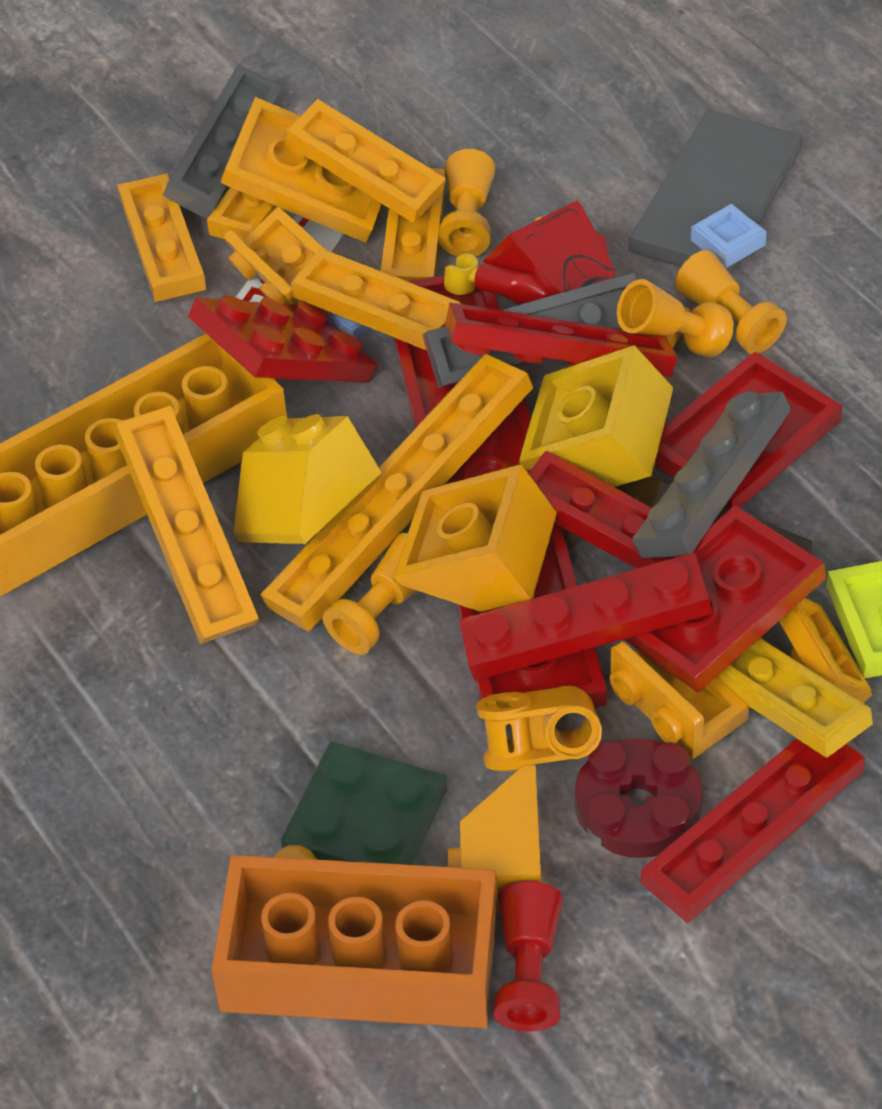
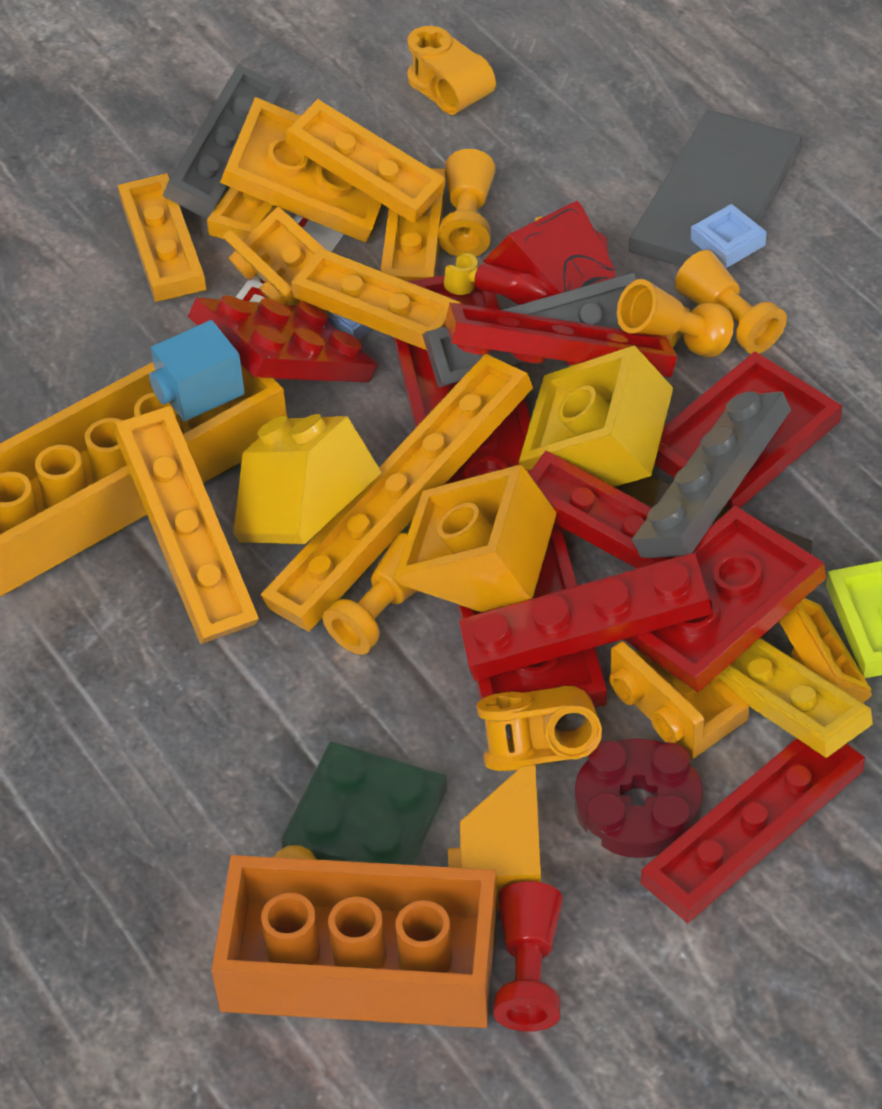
none -> dark azure brick [149,320,245,422]
none -> light orange piece [407,25,496,115]

